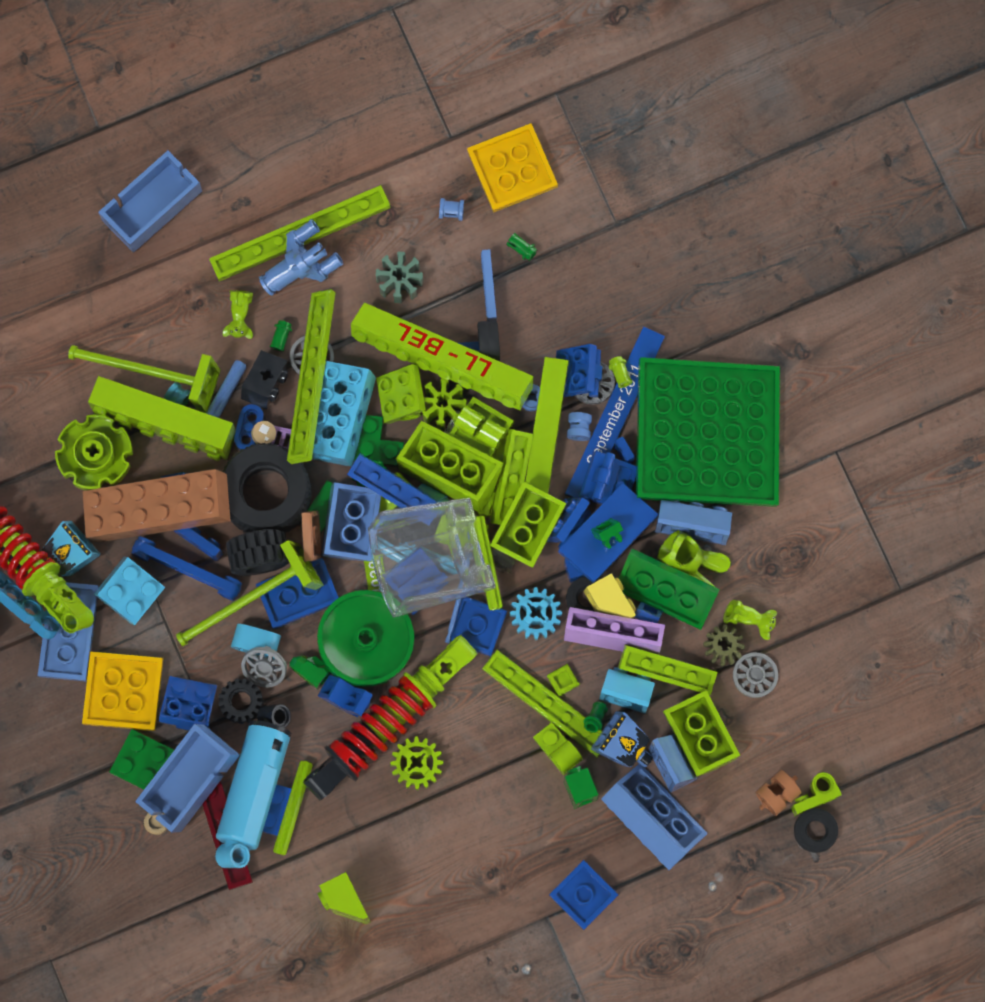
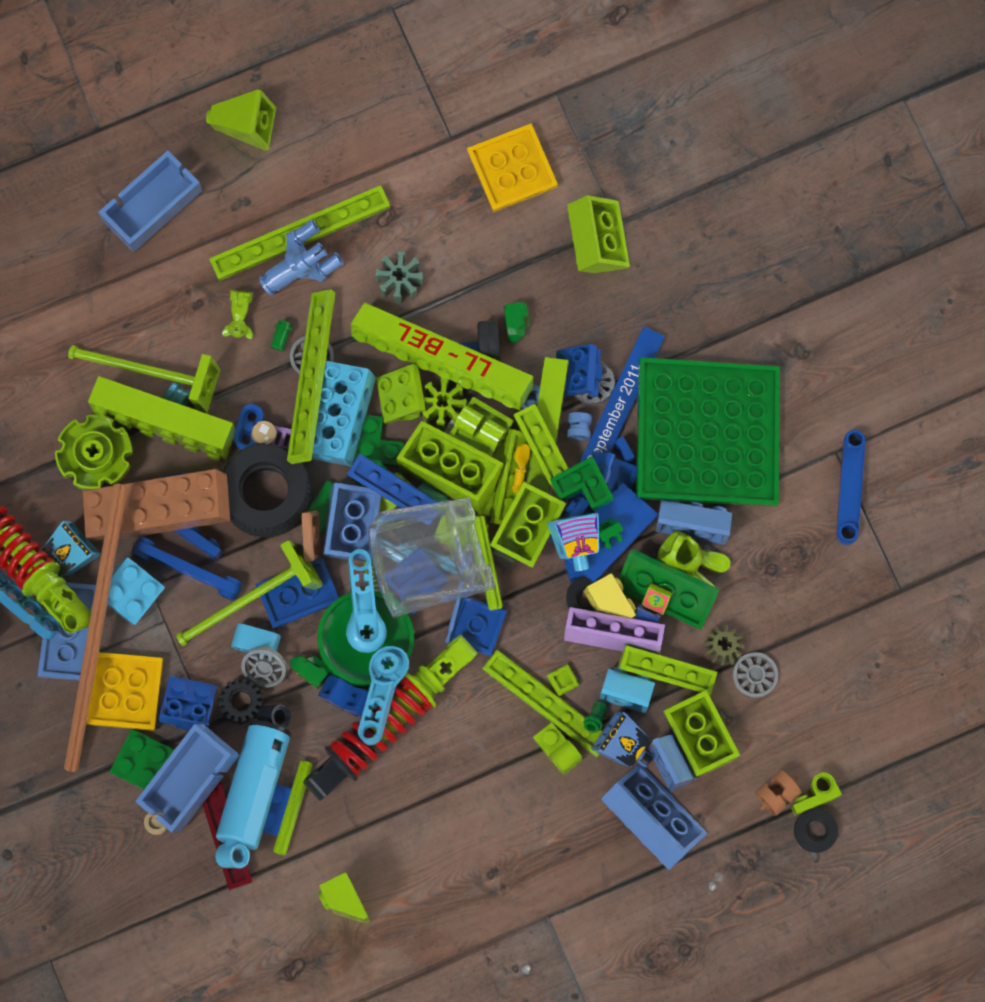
medium blue axle [206,360,246,418] -> none
black tyre [226,529,290,576] -> none
black brick [241,350,289,409] -> none
lime gear [390,736,443,790] -> none
medium blue bush [439,198,464,221] -> none
medium blue tile [481,249,497,321] -> none
green pin [506,233,538,261] -> none
medium azure gear [510,587,562,640] -> none
blue plate [549,860,618,930] -> none
green brick [563,766,598,809] -> none
lime pin [608,356,633,388] -> none
lime animal [723,600,777,640] -> none
none -> nougat axle [64,484,128,772]
none -> lime slope [206,90,276,151]
none -> medium azure beam [346,549,387,653]
none -> medium azure beam [358,646,409,745]
none -> green rock [503,302,530,343]
none -> yellow piece [512,443,530,494]
none -> lime plate [513,404,568,499]
none -> torso [547,513,599,571]
none -> green plate [550,456,615,511]
none -> lime slope [567,195,630,273]
none -> tile [641,583,673,615]
none -> blue piece [836,430,866,545]

